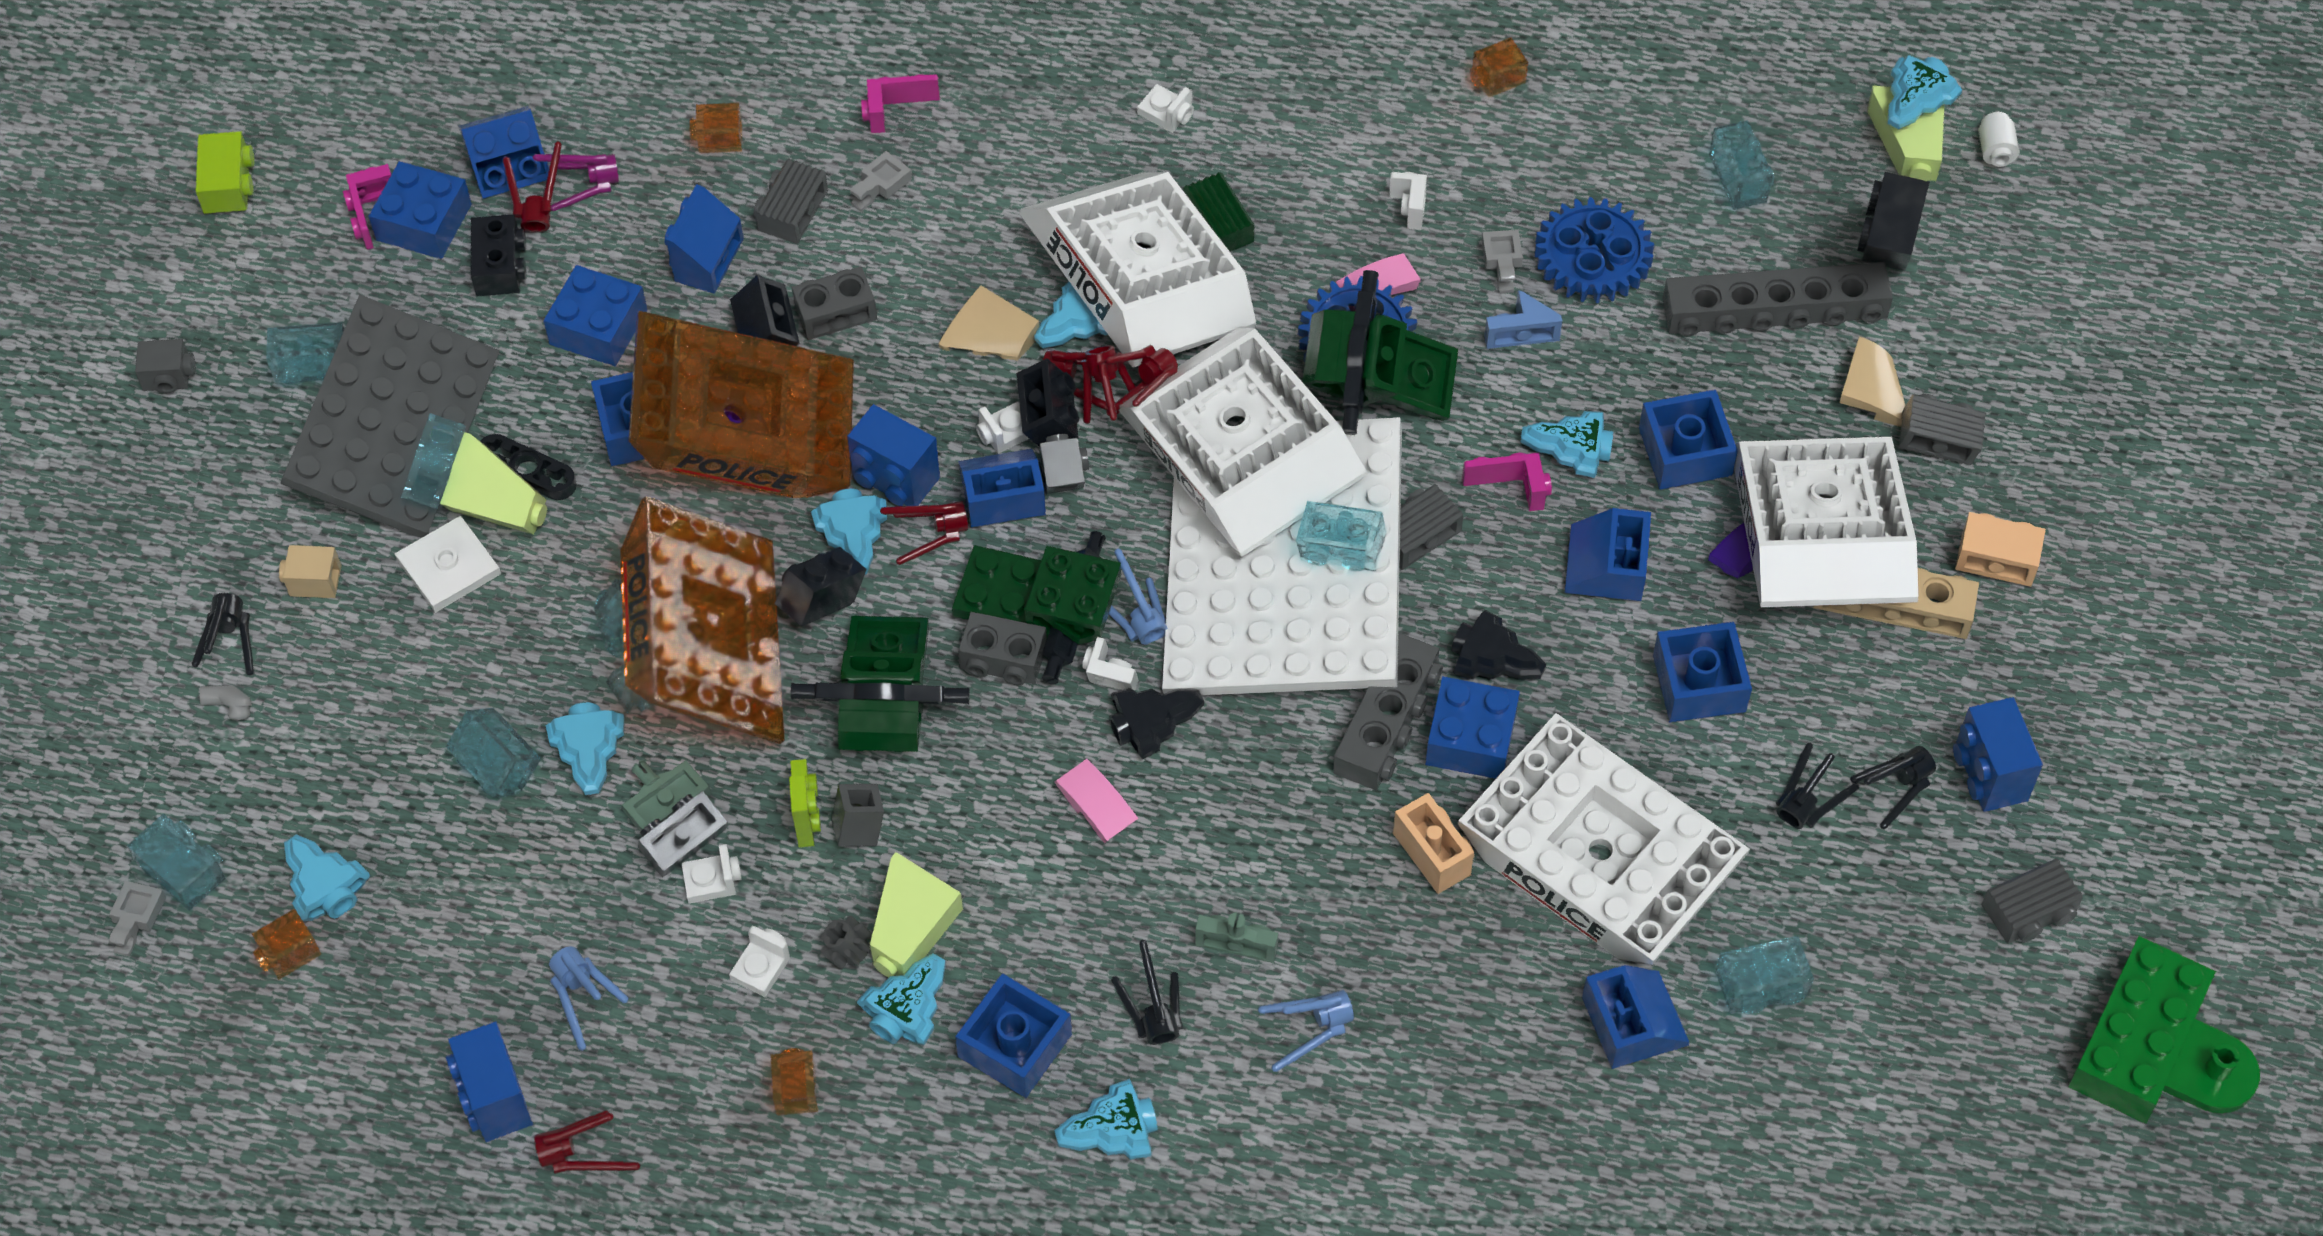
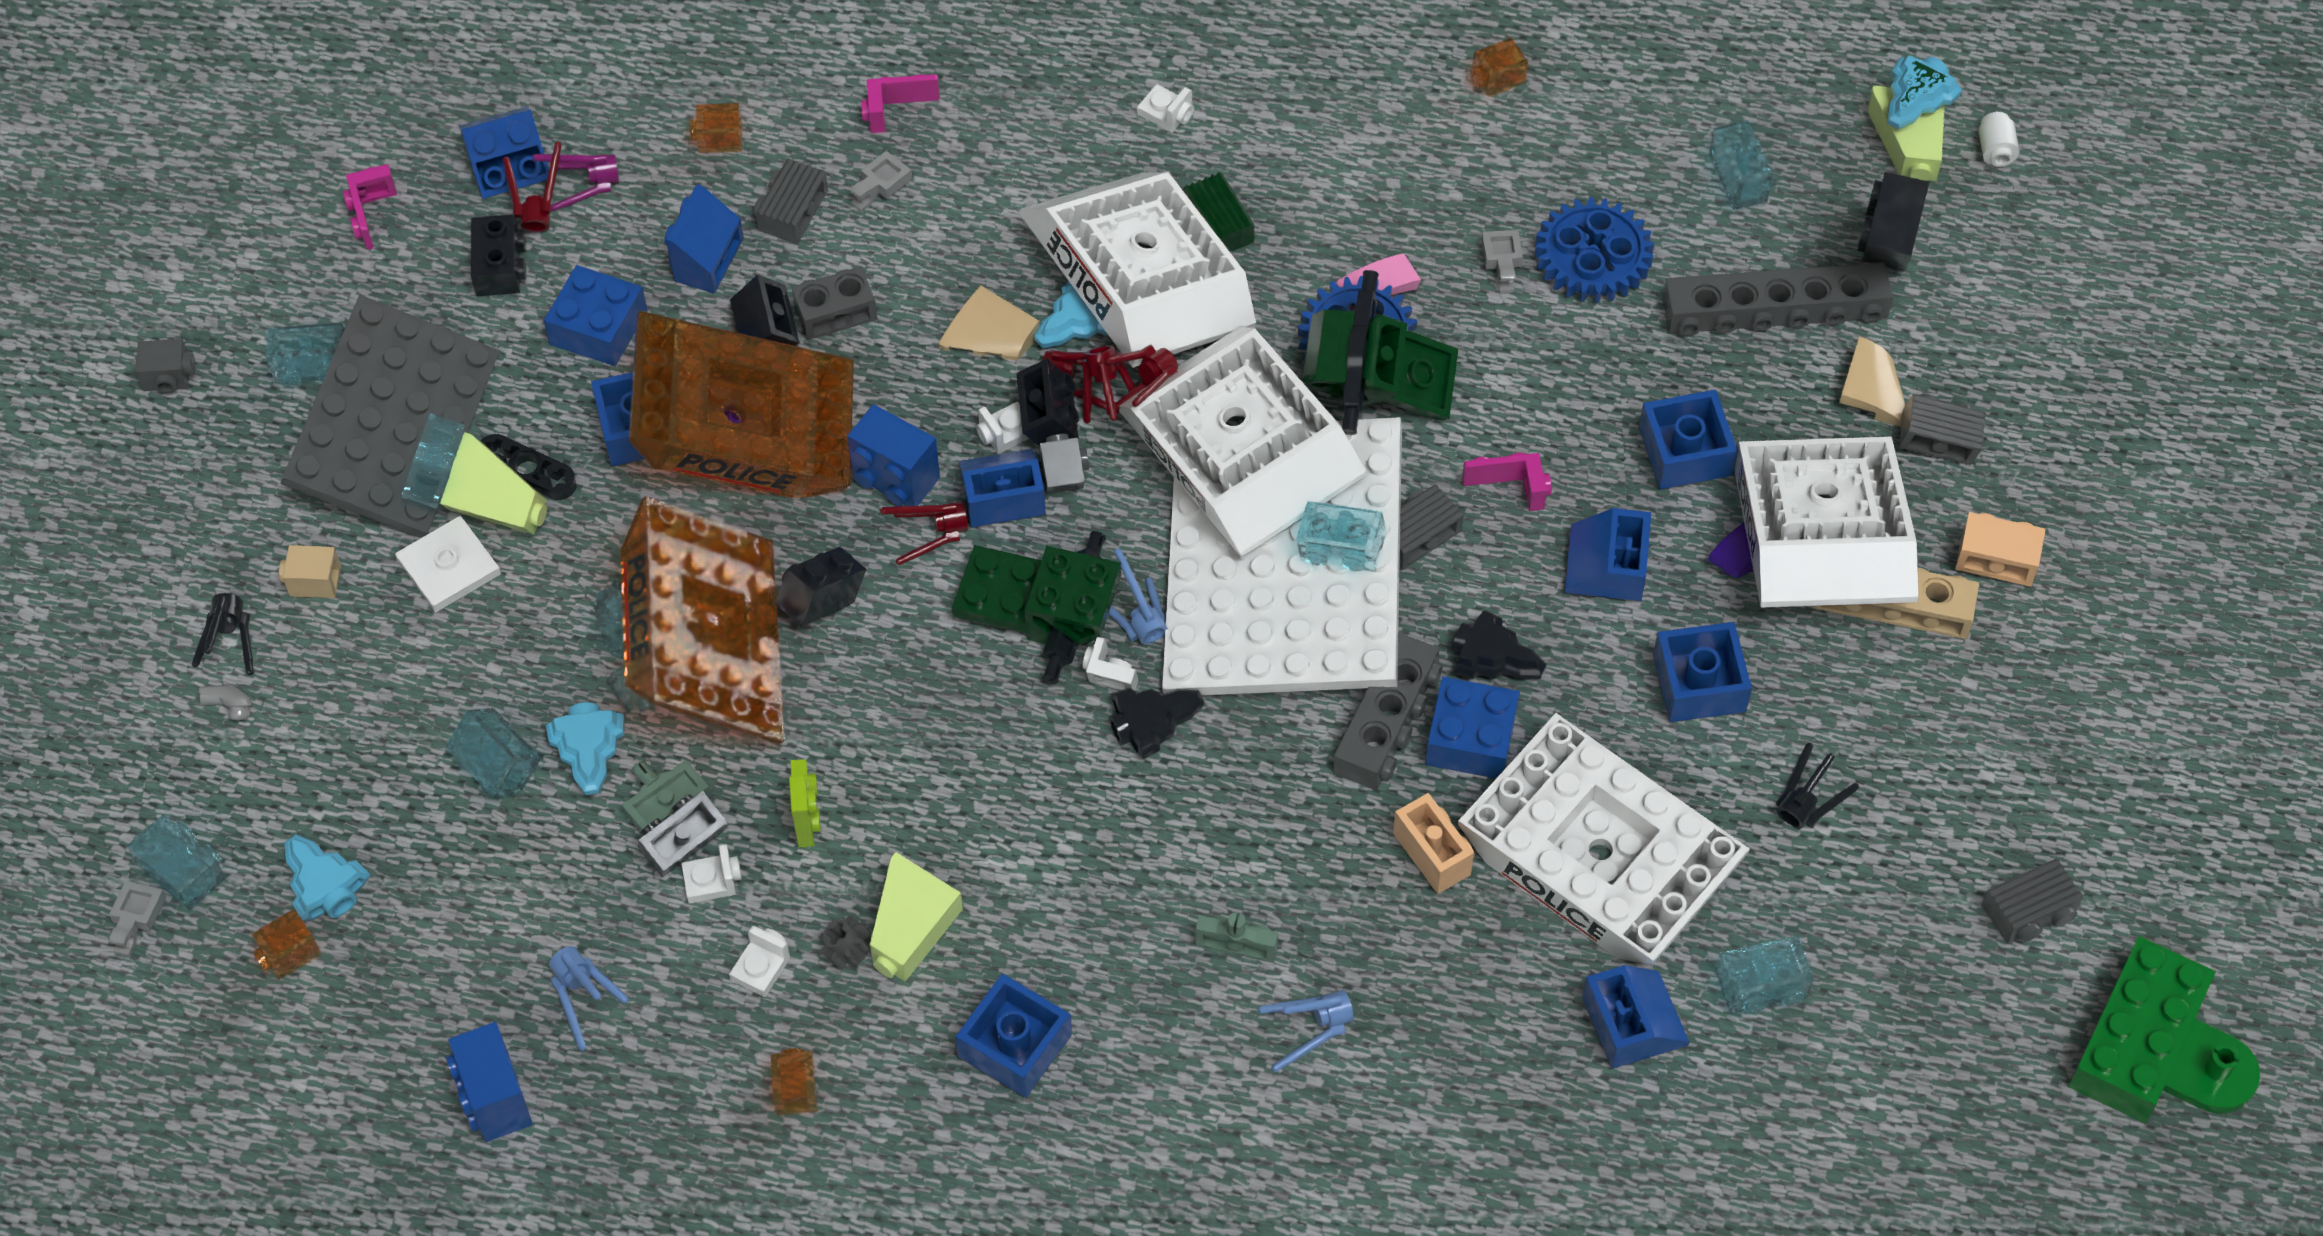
lime brick [196,131,254,214] -> none
blue brick [369,161,472,259] -> none
dark red plant [534,1110,640,1174] -> none
dark green piece [791,616,970,752] -> none
medium azure rock [811,488,887,575] -> none
dark grey brick [832,784,884,846] -> none
medium azure rock [857,953,946,1045] -> none
dark grey brick [959,612,1047,685] -> none
bright pink slope [1054,759,1138,843] -> none
medium azure rock [1055,1079,1158,1160] -> none
black plant [1111,939,1183,1045] -> none
white bracket [1390,172,1427,230] -> none
medium blue slope [1484,291,1562,349] -> none
medium azure rock [1520,411,1613,478] -> none
black plant [1850,746,1936,829] -> none
blue brick [1953,697,2043,812] -> none

